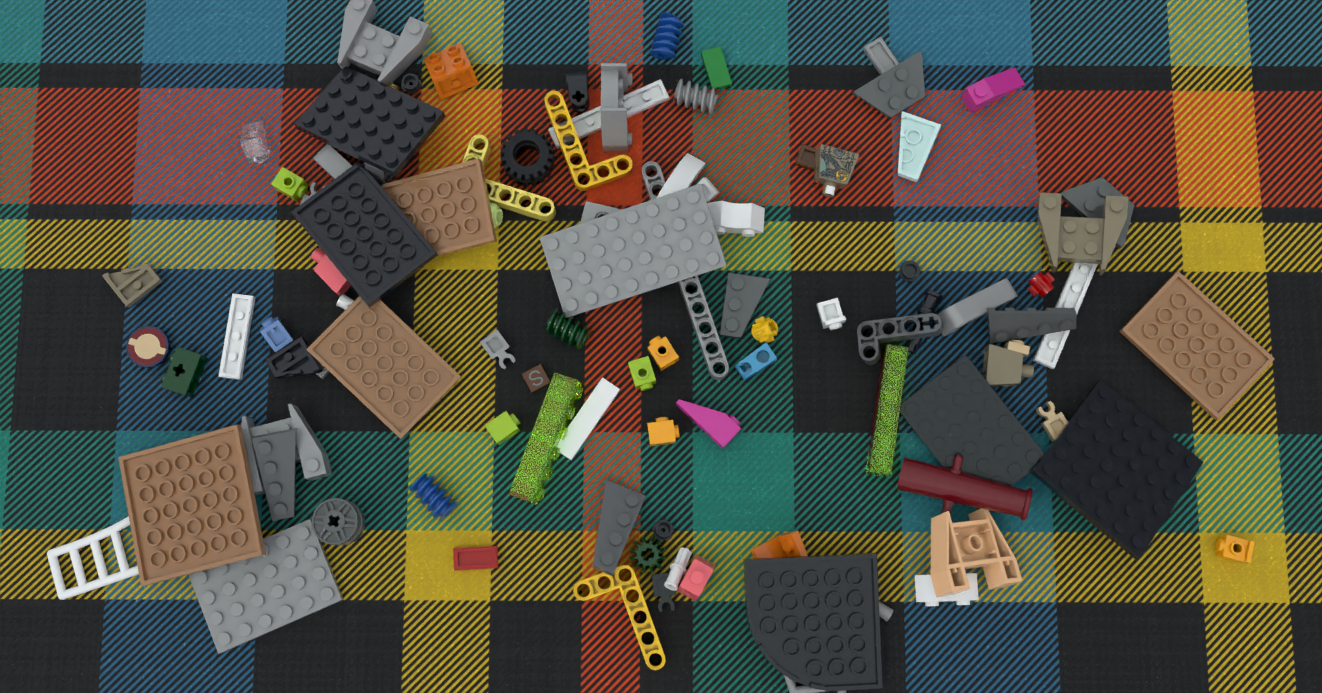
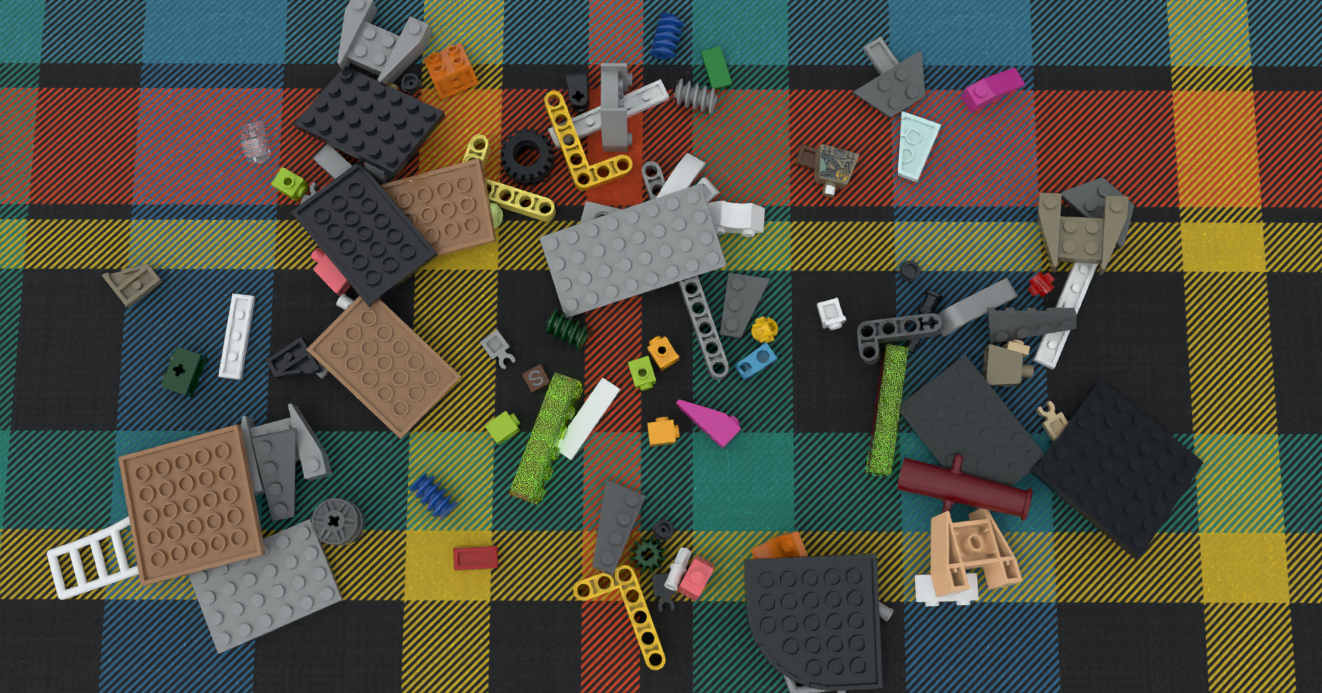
tile [126,326,171,368] -> none
medium blue bracket [260,317,293,352] -> none
medium nougat plate [1119,271,1275,420] -> none
light orange brick [1215,535,1255,563] -> none

